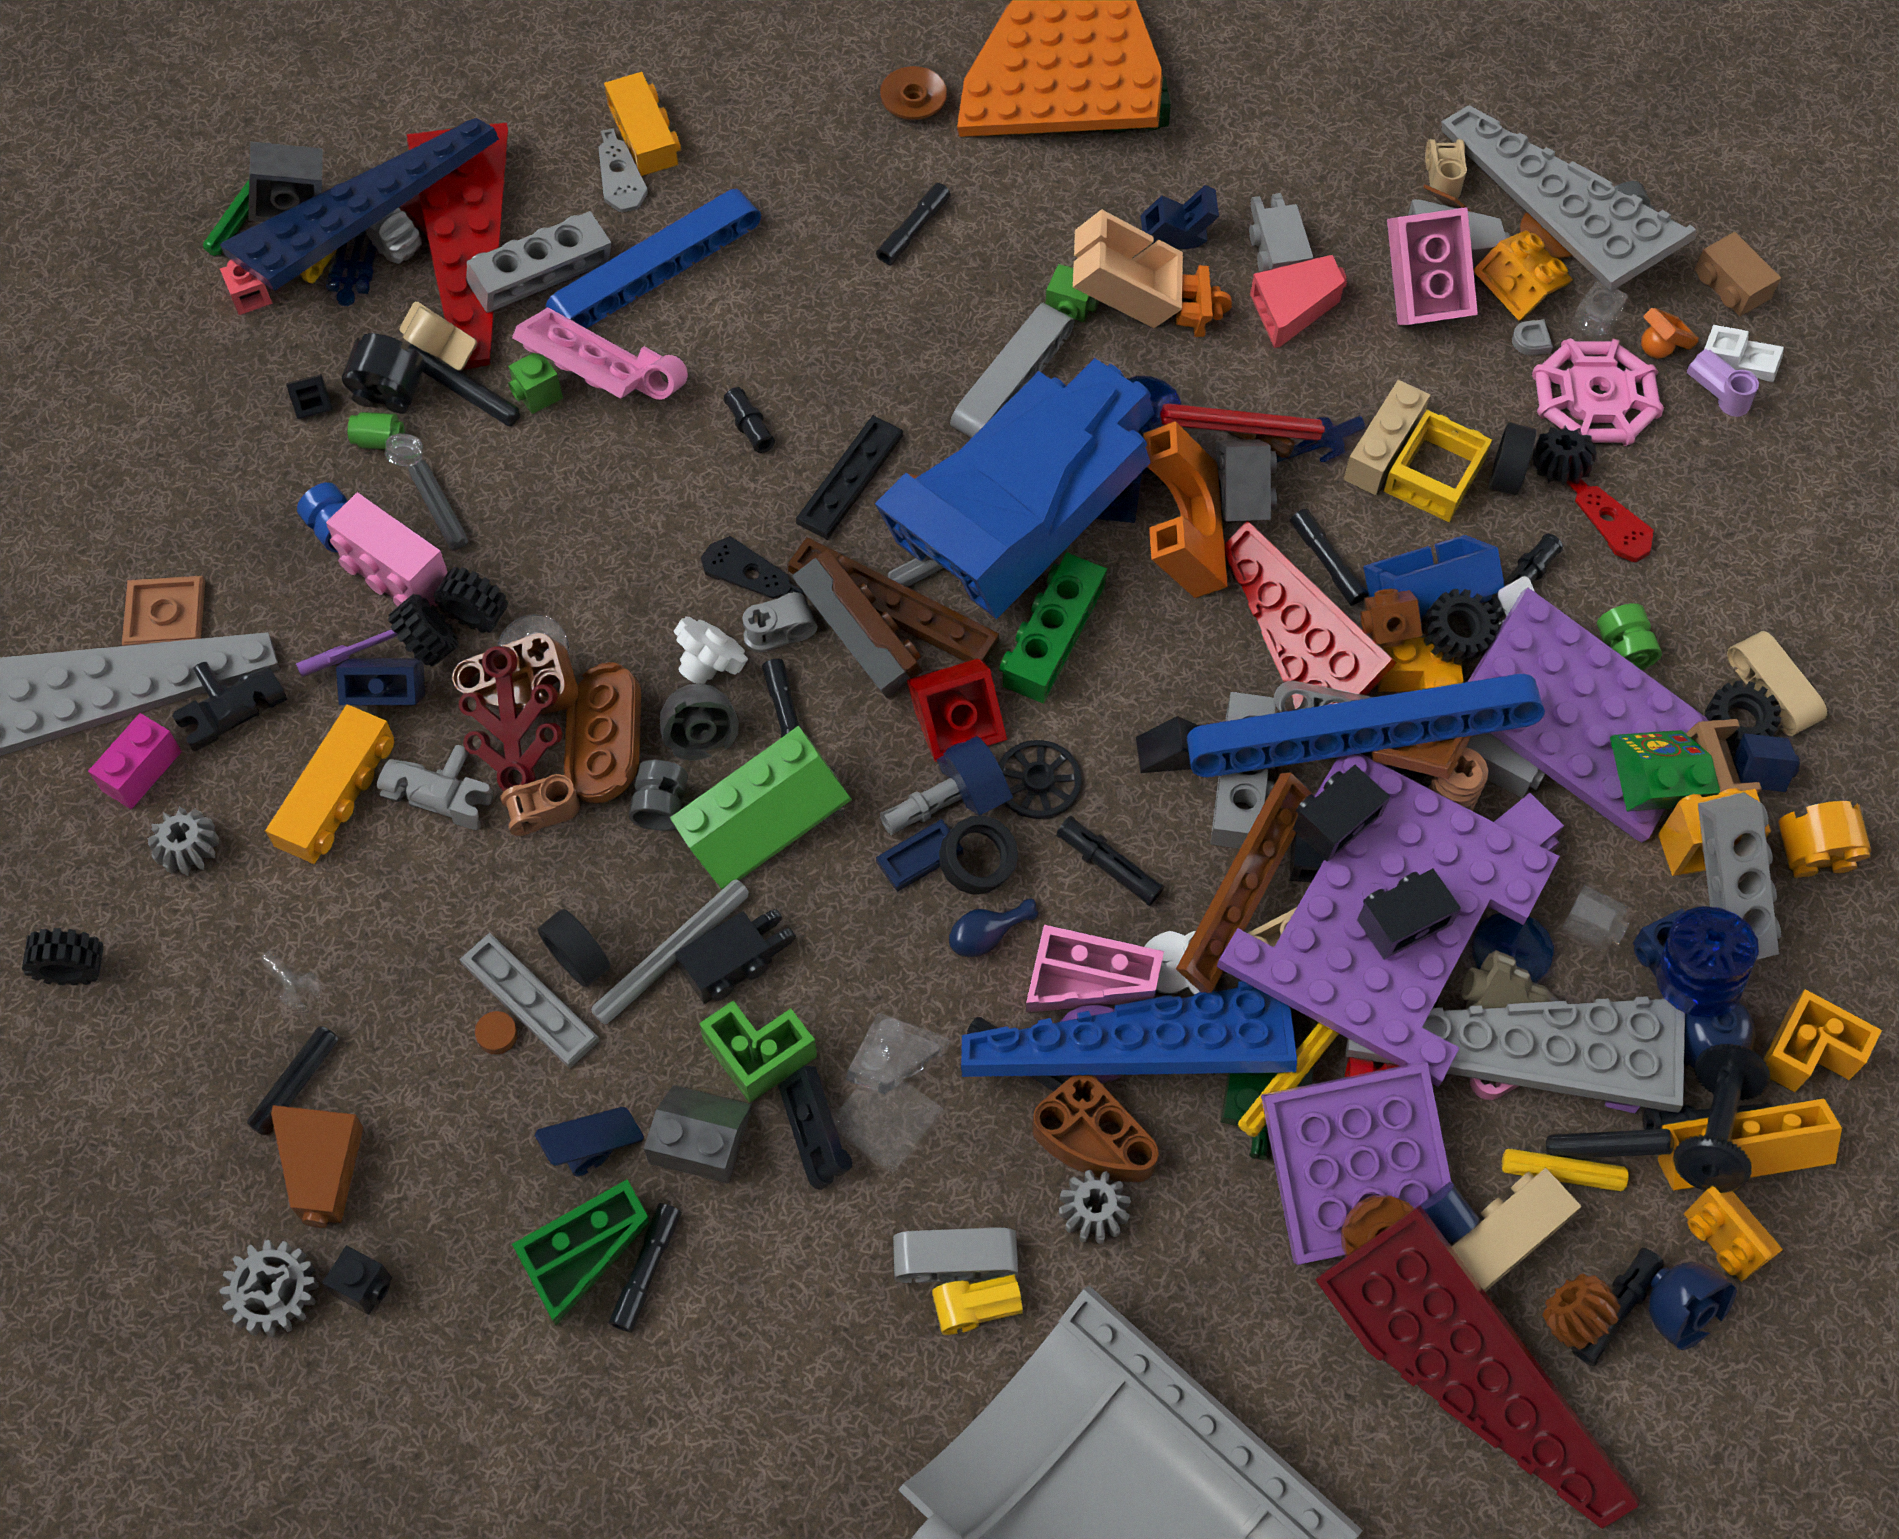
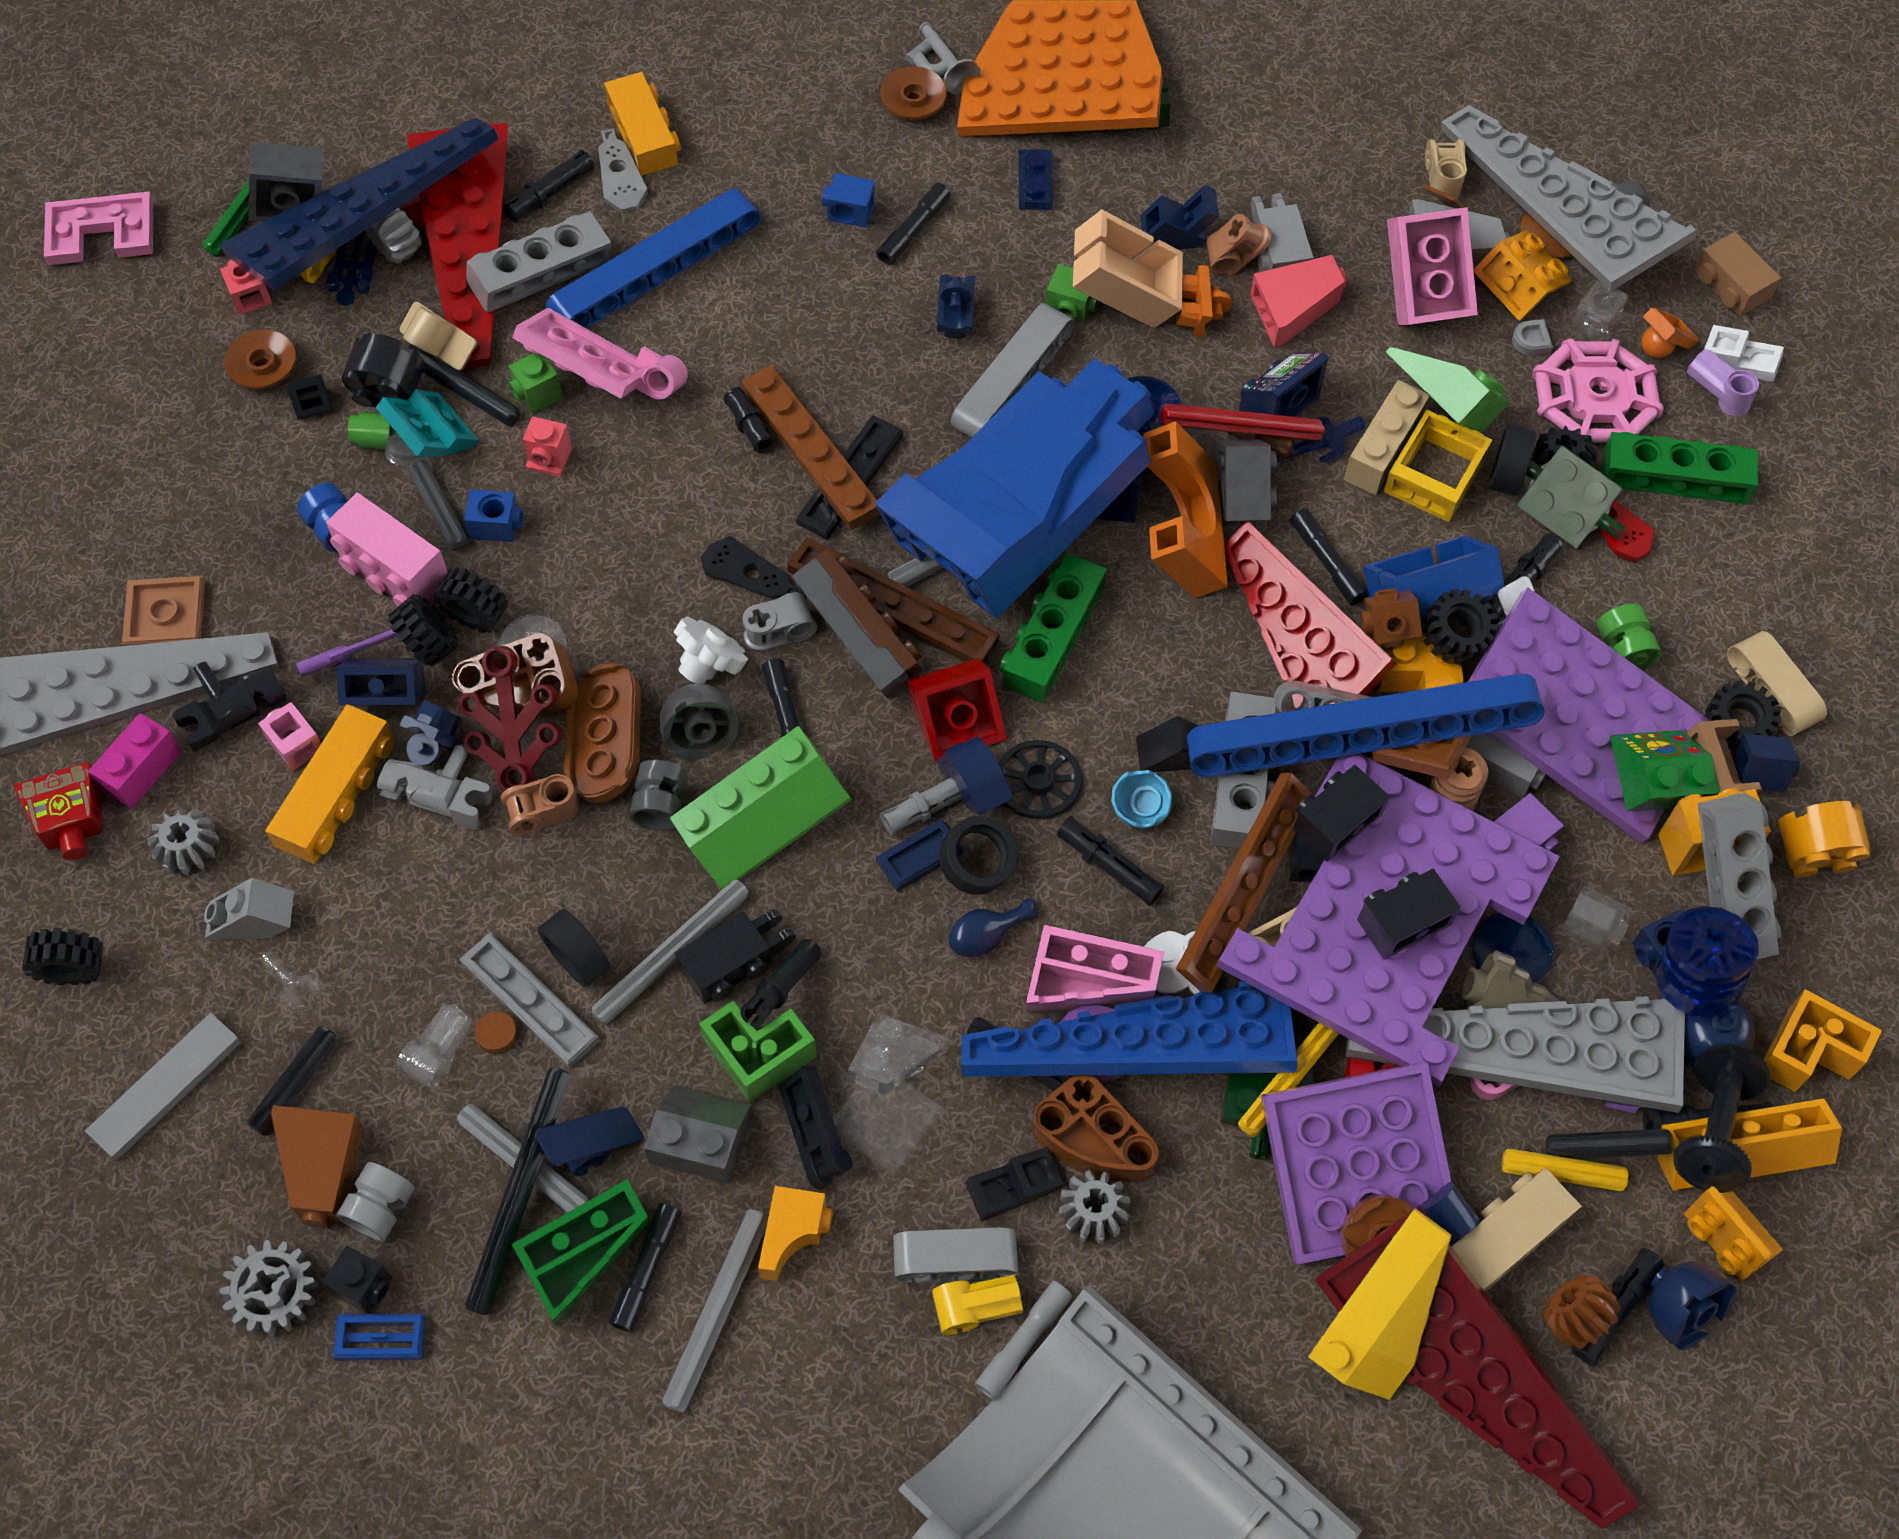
none -> red torso [14,761,103,860]
none -> bright pink plate [44,192,153,265]
none -> light grey tile [85,1013,242,1161]
none -> light grey slope [204,878,294,939]
none -> dark orange dish [224,329,297,390]
none -> bright pink brick [258,702,321,772]
none -> blue tile [333,1314,426,1361]
none -> light grey wheel [336,1162,415,1242]
none -> teal slope [376,389,480,457]
none -> clear piece [396,1003,475,1090]
none -> dark blue hips [400,700,462,767]
none -> light grey axle [457,1104,589,1213]
none -> blue brick [464,489,524,542]
none -> black axle [465,1067,571,1315]
none -> black pin [503,150,594,222]
none -> coral brick [522,416,572,477]
none -> light grey axle [662,1209,768,1413]
none -> black pin [740,939,822,1027]
none -> dark orange plate [741,365,880,531]
none -> light orange arch [758,1186,833,1282]
none -> blue brick [822,173,875,228]
none -> light grey piece [905,22,980,95]
none -> dark blue hips [937,274,975,339]
none -> black slope [965,1147,1064,1221]
none -> light grey piece [974,1281,1073,1400]
none -> clear blue plate [1018,149,1053,210]
none -> medium azure hair [1111,770,1173,829]
none -> nougat piece [1206,214,1271,276]
none -> dark blue slope [1239,352,1329,417]
none -> yellow wedge [1308,1208,1452,1400]
none -> slope [1386,347,1511,433]
none -> plate [1516,445,1626,549]
none -> green brick [1602,432,1758,505]

